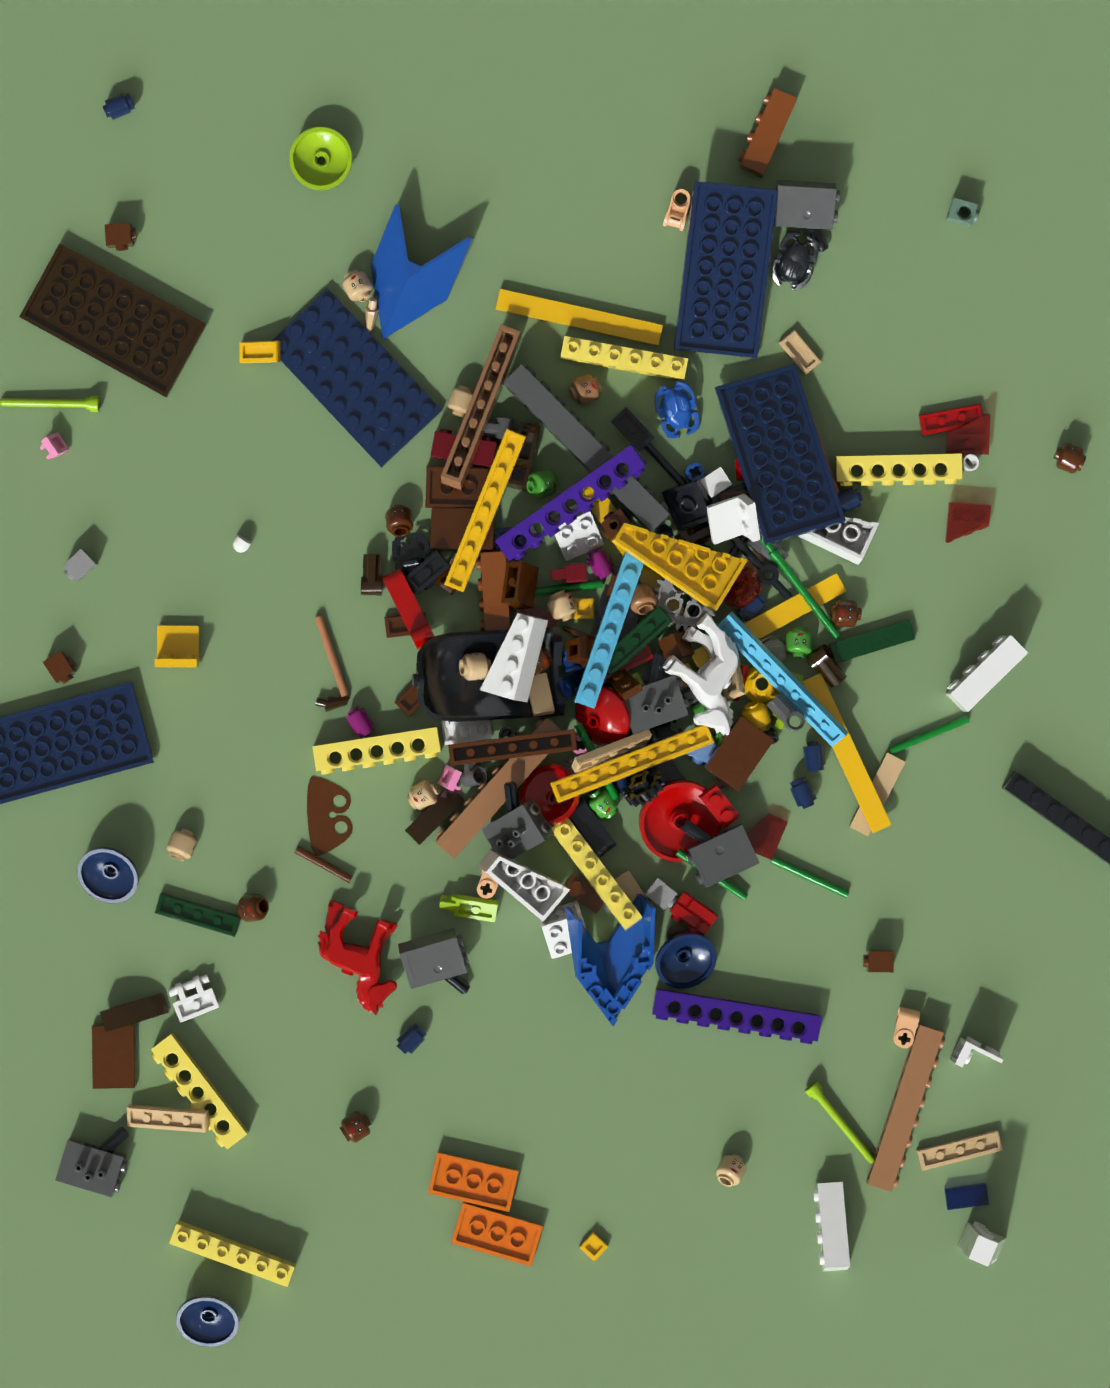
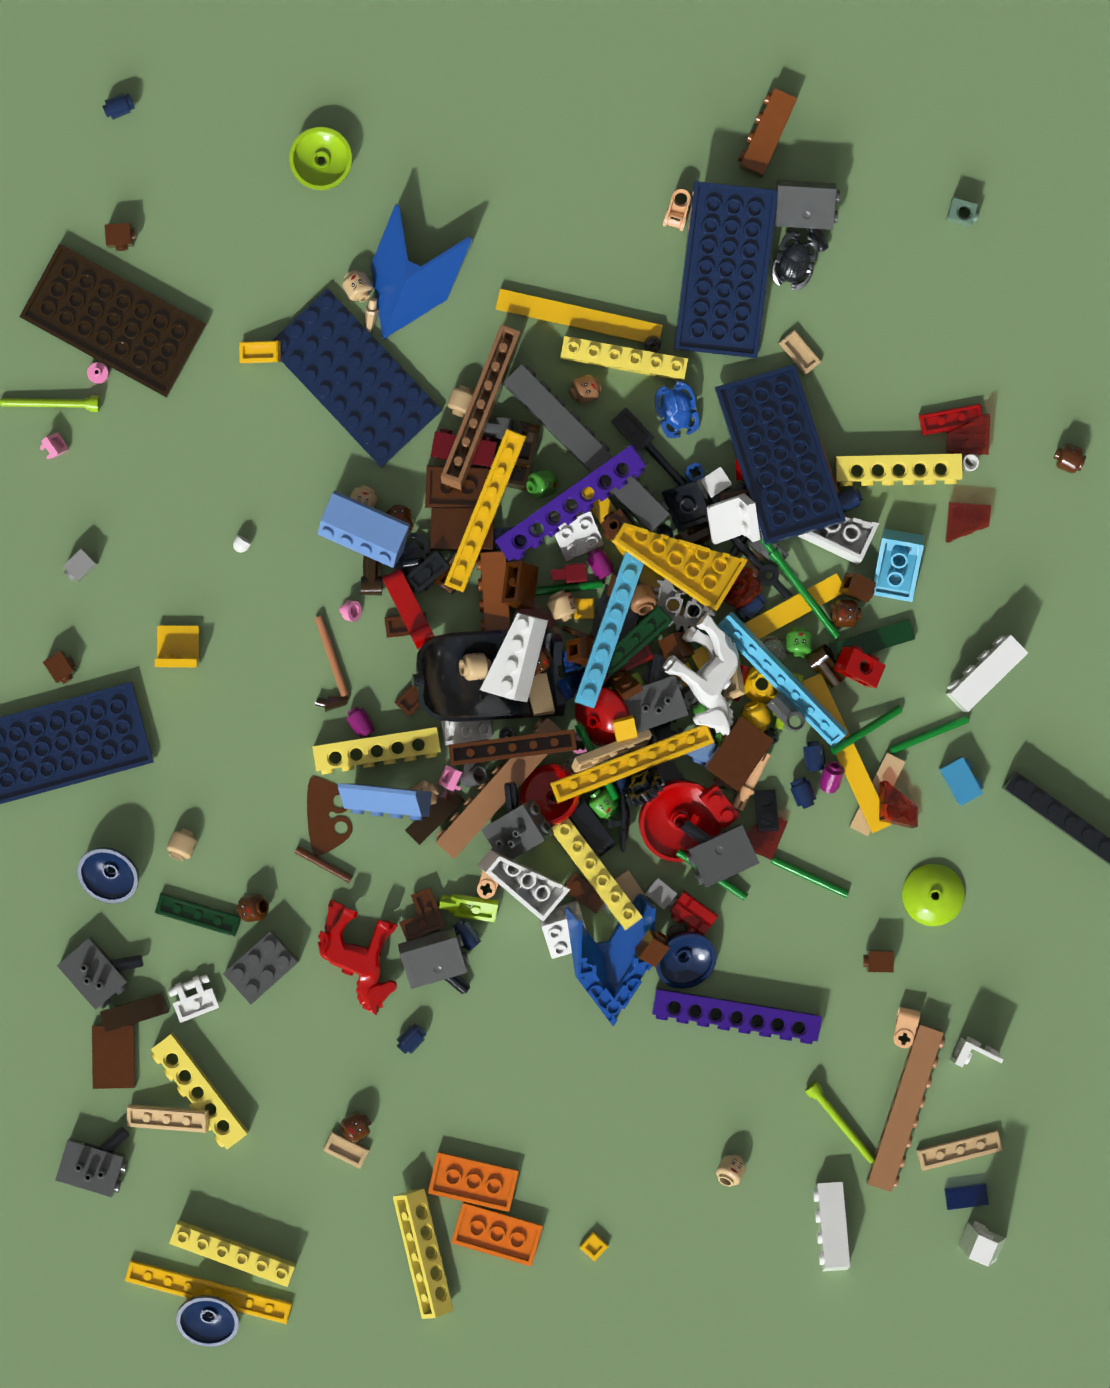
none -> dark grey piece [57,937,144,1010]
none -> bright pink tile [87,362,109,384]
none -> yellow tile [125,1260,292,1324]
none -> dark grey brick [223,930,299,1005]
none -> medium blue slope [318,491,410,568]
none -> tan tile [323,1131,370,1169]
none -> medium blue slope [338,783,432,821]
none -> bright pink tile [339,600,362,622]
none -> tan head [350,485,378,508]
none -> light yellow brick [393,1188,454,1319]
none -> reddish brown plate [399,887,446,941]
none -> dark blue brick [452,919,481,951]
none -> black shield [607,793,630,852]
none -> yellow tile [612,715,638,742]
none -> reddish brown brick [635,929,670,967]
none -> black hinge [644,336,661,353]
none -> light nougat pin [732,753,771,812]
none -> black plate [754,789,779,833]
none -> magenta brick [819,761,845,793]
none -> green bar [830,705,903,755]
none -> red brick [834,645,886,688]
none -> reddish brown brick [839,573,876,602]
none -> medium azure slope [873,528,924,602]
none -> clear red wing [879,780,918,829]
none -> lime dish [902,863,965,926]
none -> dark azure brick [939,757,984,806]

